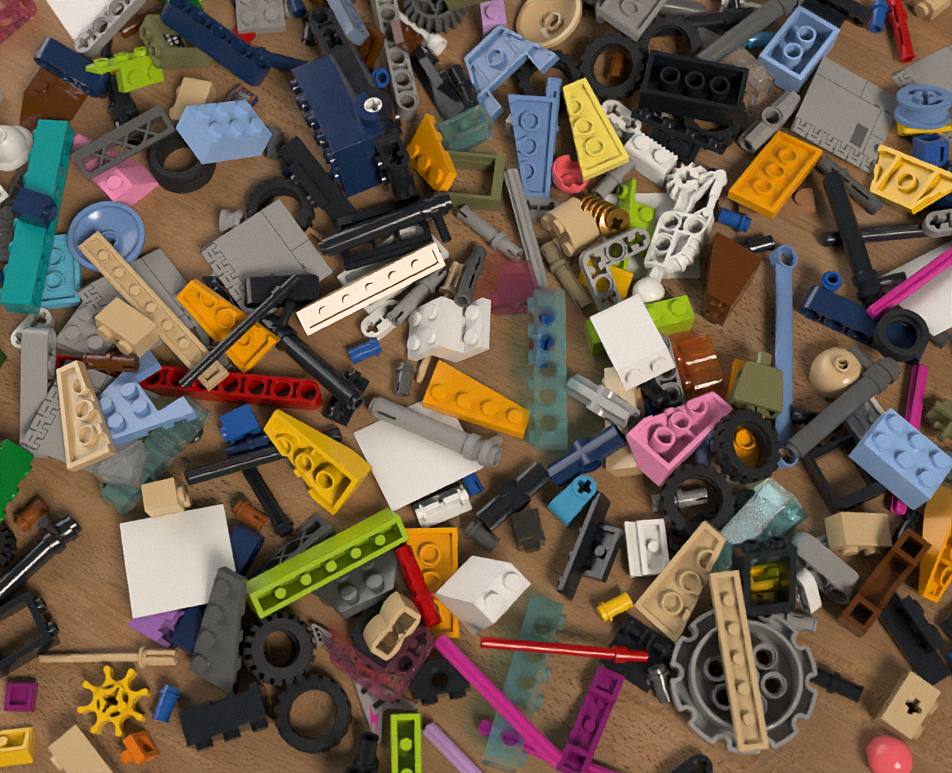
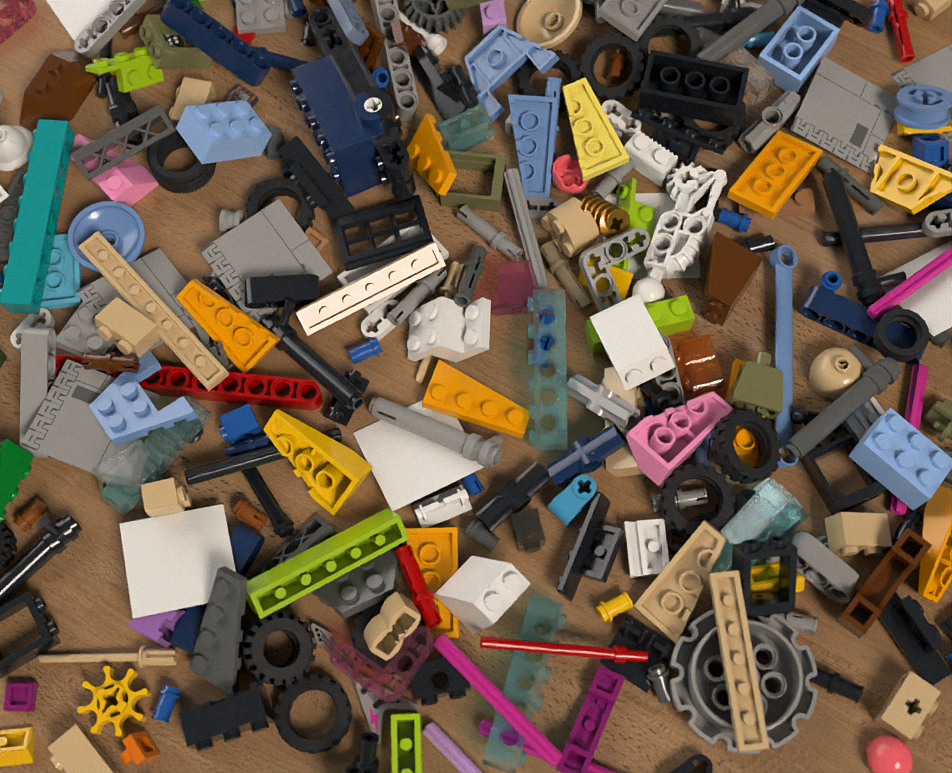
dark blue brick [11,187,58,229] -> none
dark blue beam [33,37,110,98] -> none
tan wing [56,360,117,472] -> none
black bar [178,273,302,389] -> none
black cylinder [318,190,454,257] -> none
dark grey pin [393,362,416,397] -> none
white beam [795,567,822,615] -> none

